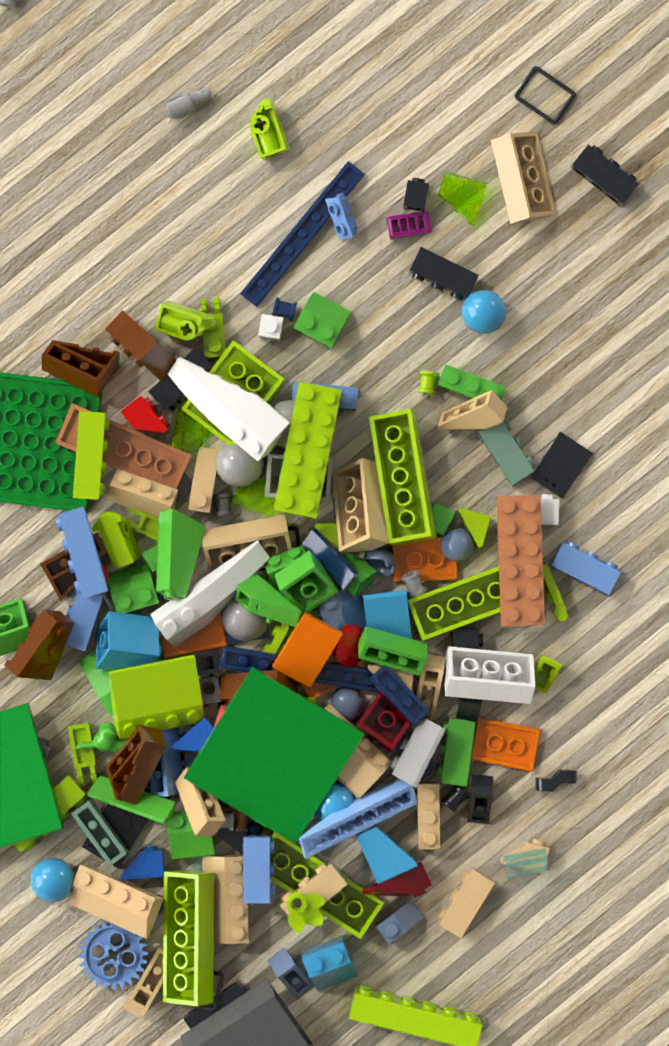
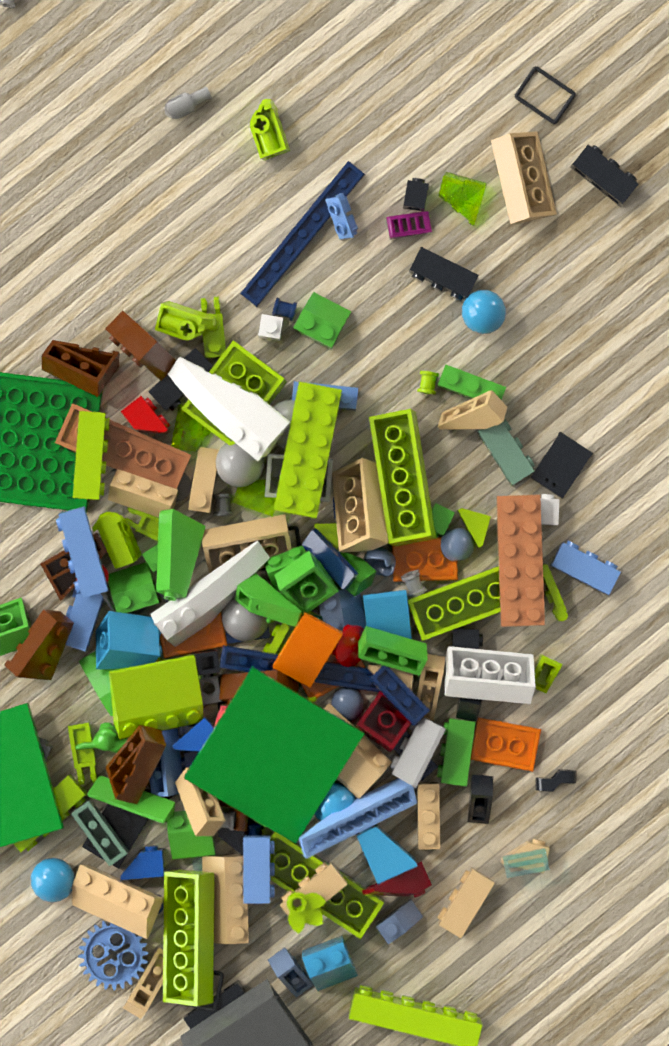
black bush [441,785,469,813] -> none

